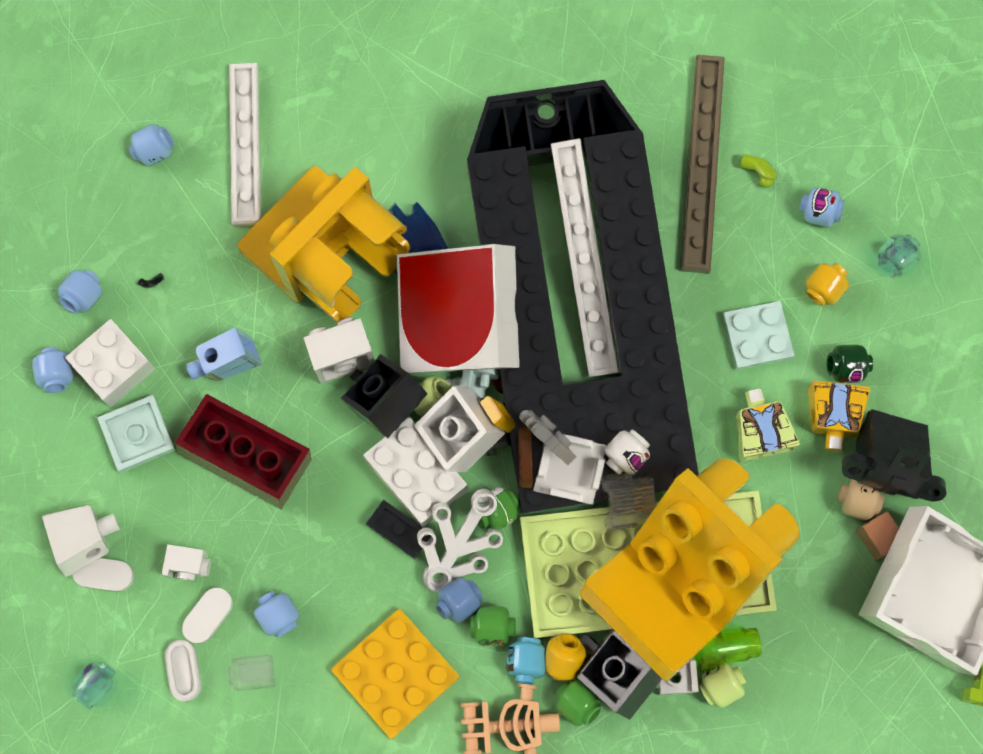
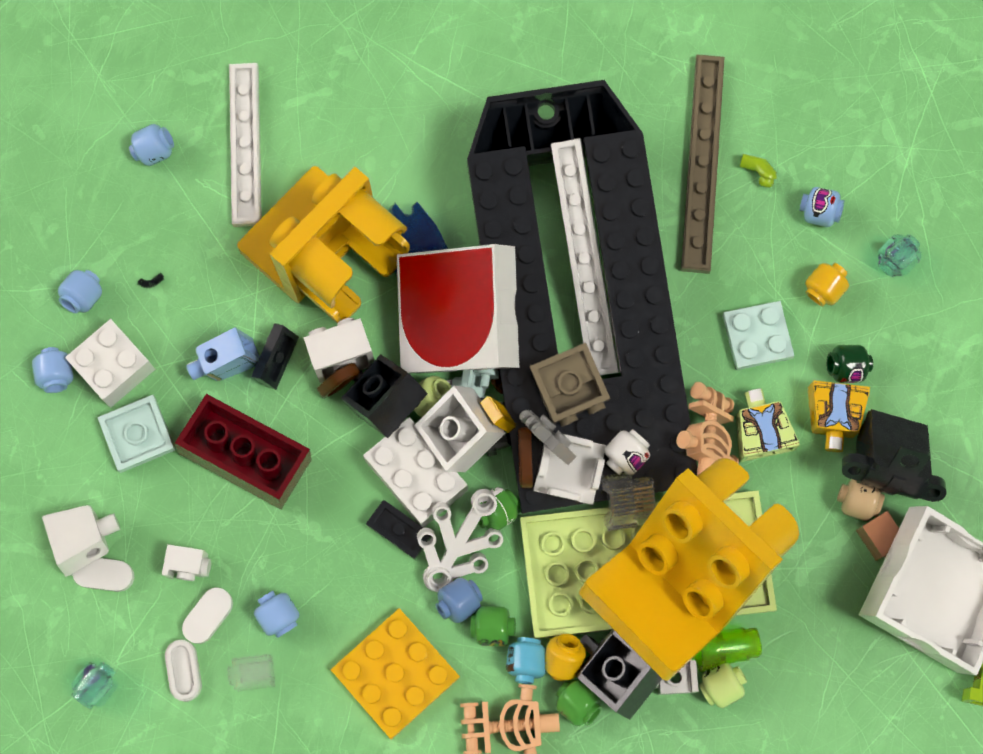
none -> black plate [251,323,299,390]
none -> reddish brown tile [317,363,360,398]
none -> dark tan plate [529,343,610,427]
none -> light nougat piece [676,382,739,476]

